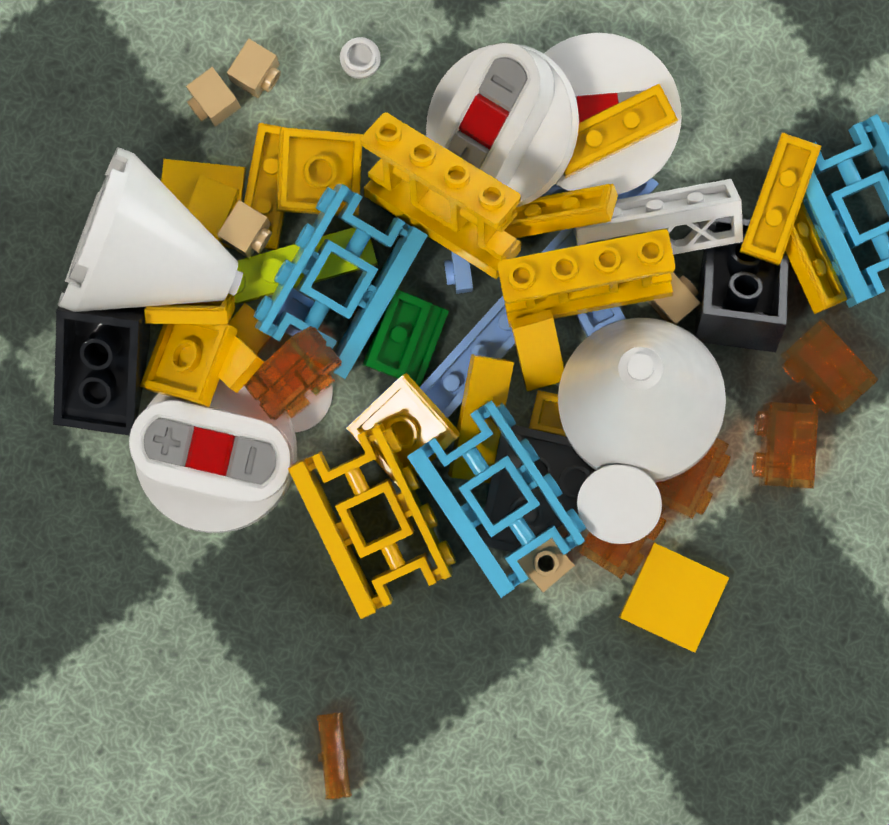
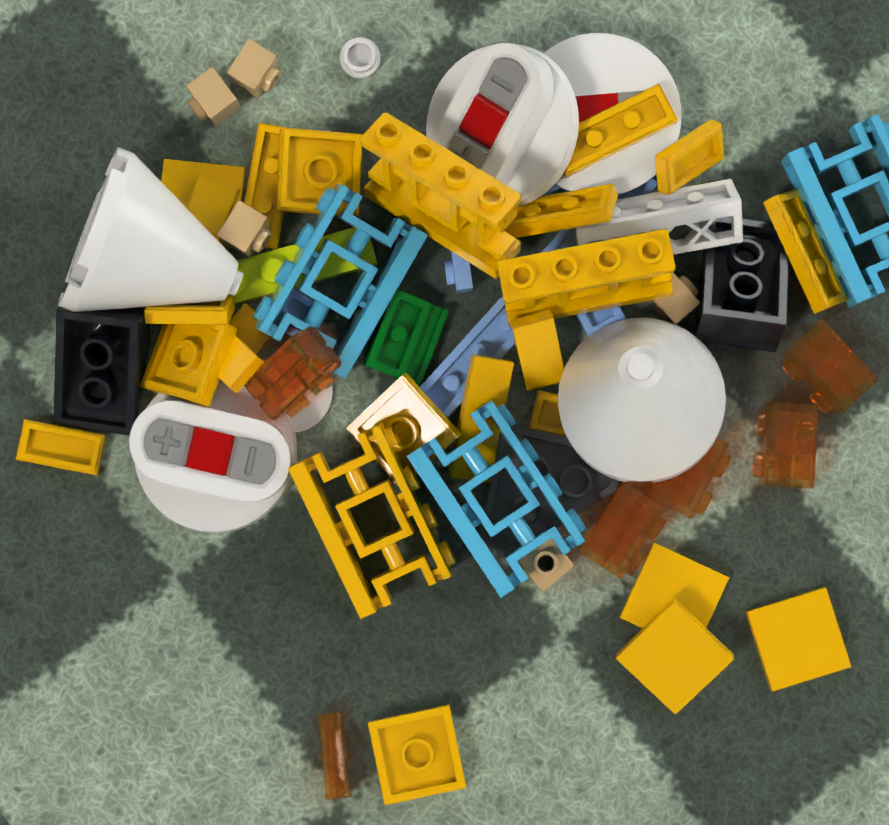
white piece [577,464,662,544] -> none
yellow tile [739,133,822,265] -> none
none -> yellow tile [16,419,107,476]
none -> yellow plate [368,704,467,805]
none -> yellow tile [616,598,734,715]
none -> yellow tile [655,119,724,195]
none -> yellow tile [745,587,851,692]

